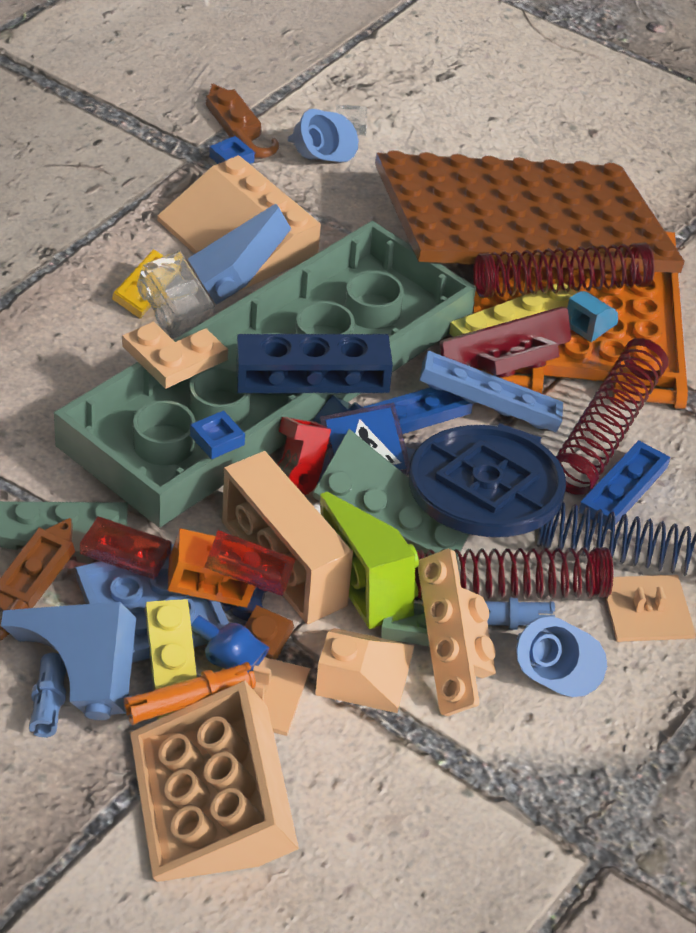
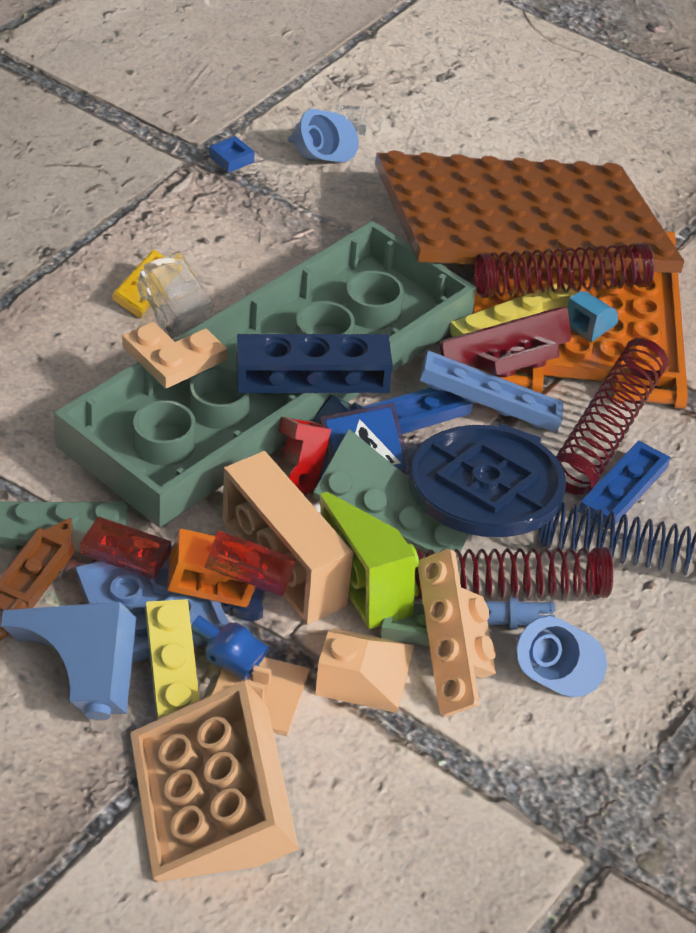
medium blue pin [29,653,67,737] -> none
orange pin [124,662,256,725] -> none
light nougat slope [157,155,321,292] -> none
medium blue slope [188,204,291,305] -> none
blue plate [190,410,245,459] -> none
dark orange plate [206,83,279,158] -> none
dark orange plate [244,605,295,660] -> none
light nougat piece [601,575,696,642] -> none

